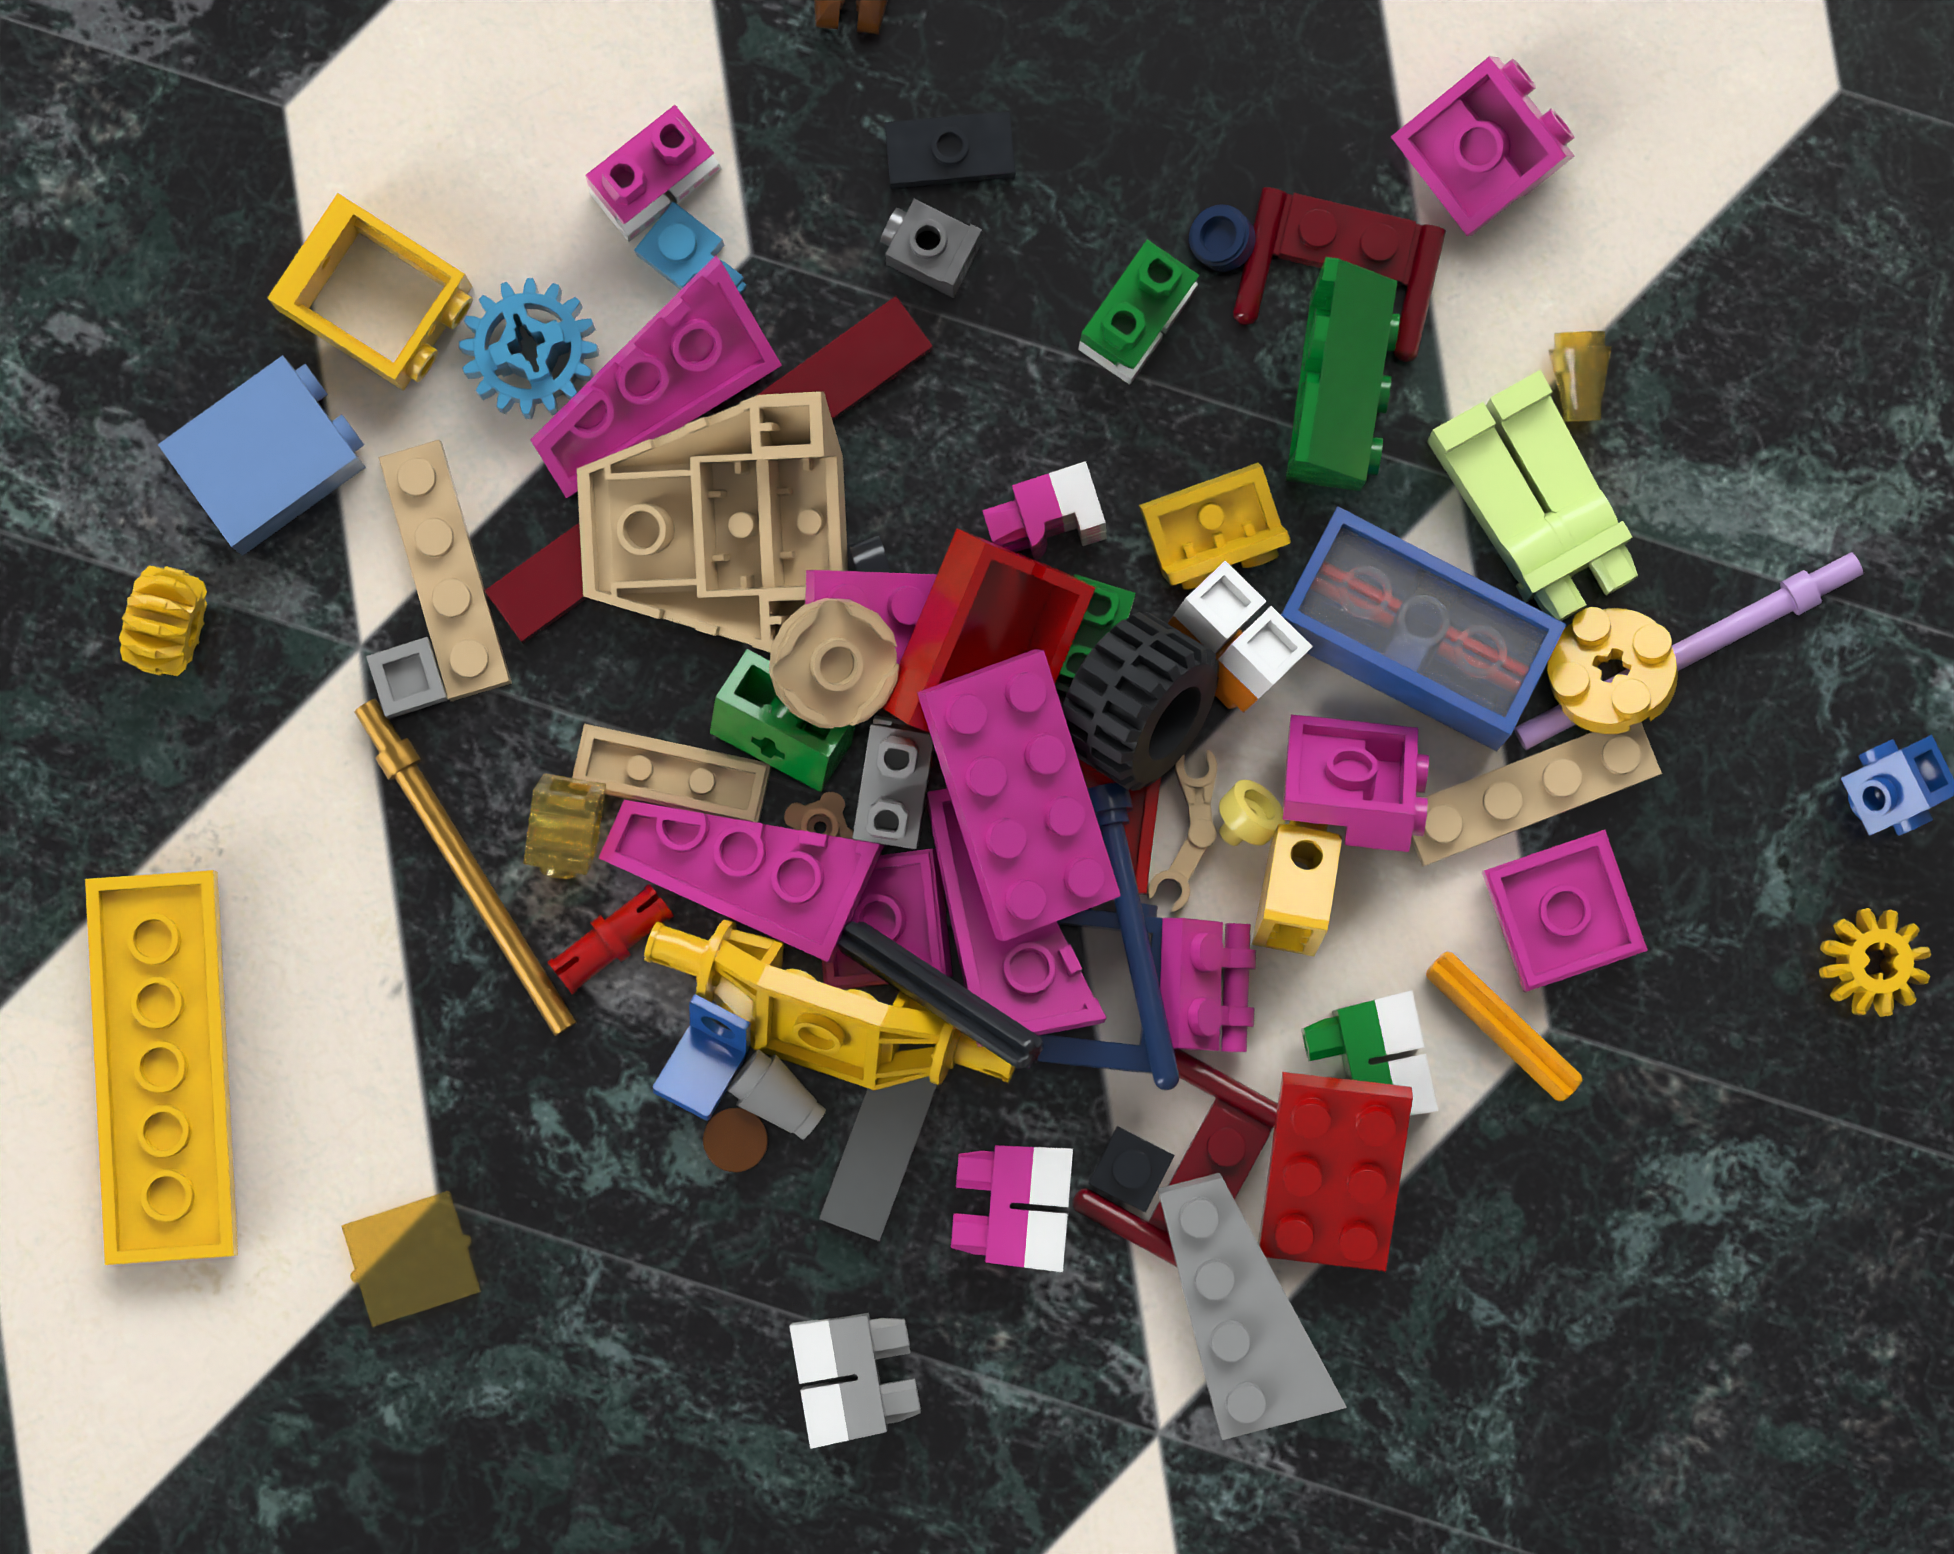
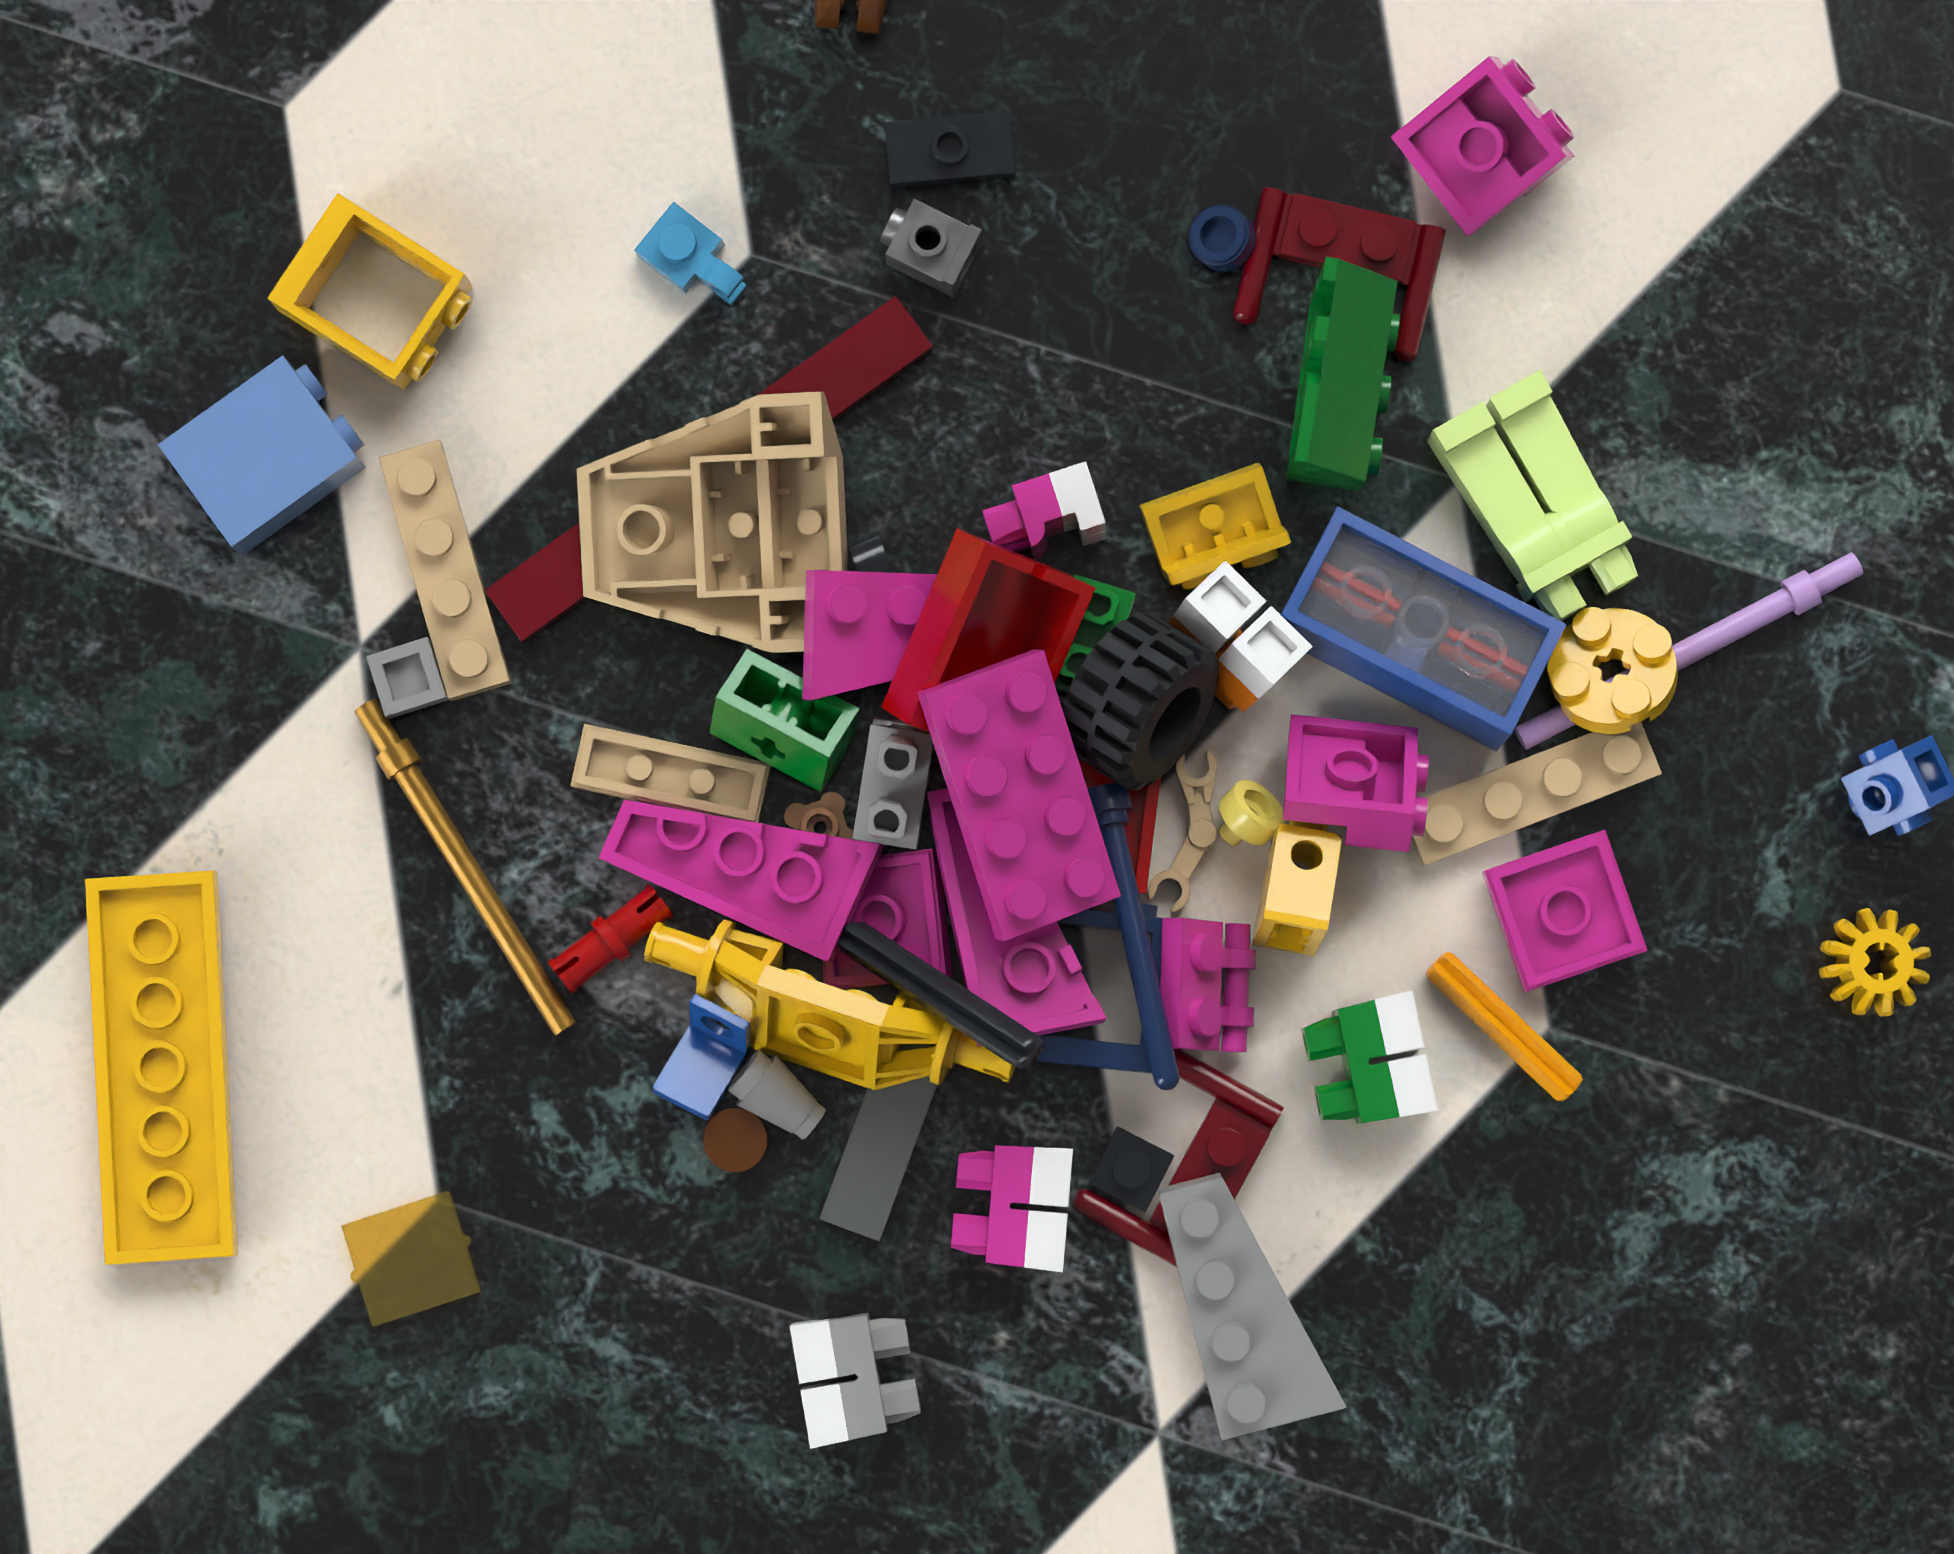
yellow gear [119,565,207,676] -> none
dark azure gear [459,278,599,419] -> none
clear yellow brick [523,773,606,879] -> none
dark pink wing [530,256,782,498] -> none
dark pink hips [585,105,722,242] -> none
tan tile [769,598,899,729] -> none
green hips [1078,239,1199,385] -> none
red plate [1258,1072,1413,1271] -> none
clear yellow cone [1548,331,1612,422] -> none

